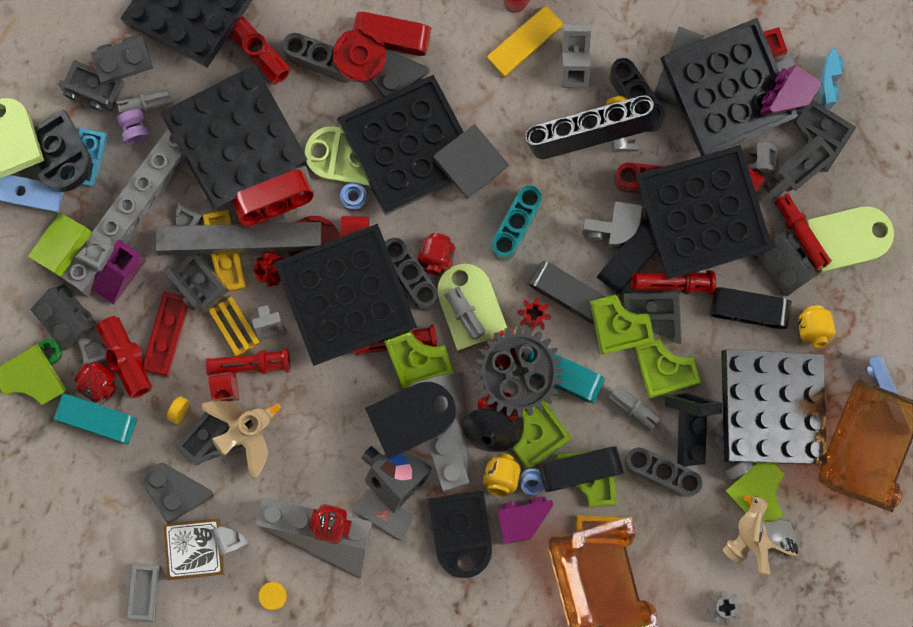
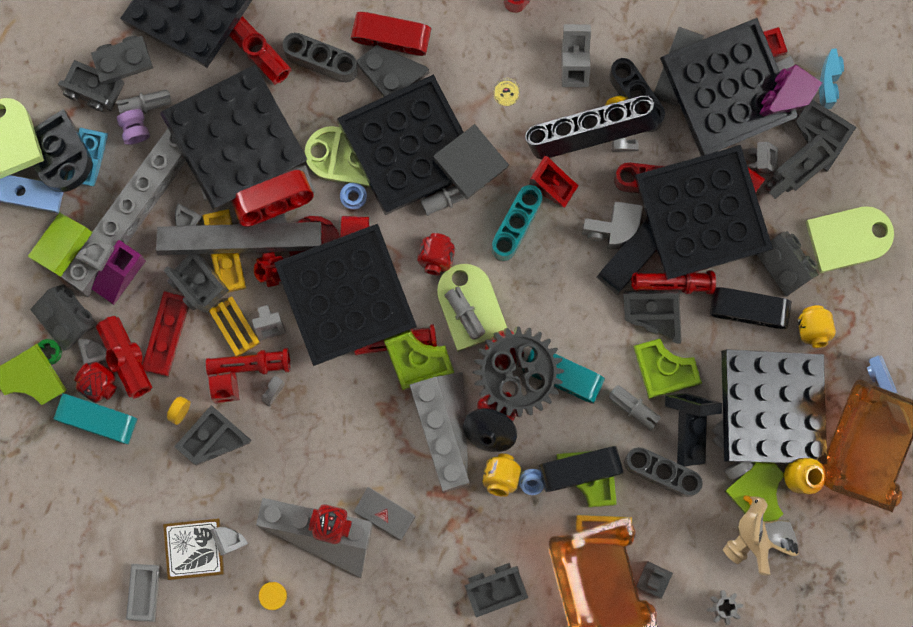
dark grey wing [139,462,214,524] -> none
tan animal [202,401,281,479] -> none
red tile [333,29,387,83] -> none
dark grey torso [361,446,432,513] -> none
black tile [365,382,456,459] -> none
dark grey beam [385,237,437,311] -> none
black tile [429,491,492,578] -> none
yellow tile [487,5,564,78] -> none
magenta slope [497,496,553,545] -> none
lime tile [512,401,573,470] -> none
red gear [517,297,551,332] -> none
dark grey beam [529,261,606,324] -> none
lime tile [589,295,655,355] -> none
red pin [774,194,832,270] -> none
none -> light grey tile [262,375,285,407]
none -> light grey axle [420,186,473,216]
none -> dark grey bracket [464,563,528,618]
none -> clear tile [493,78,520,106]
none -> red slope [529,156,579,208]
none -> dark grey tile [635,561,673,599]
none -> yellow head [784,458,826,494]

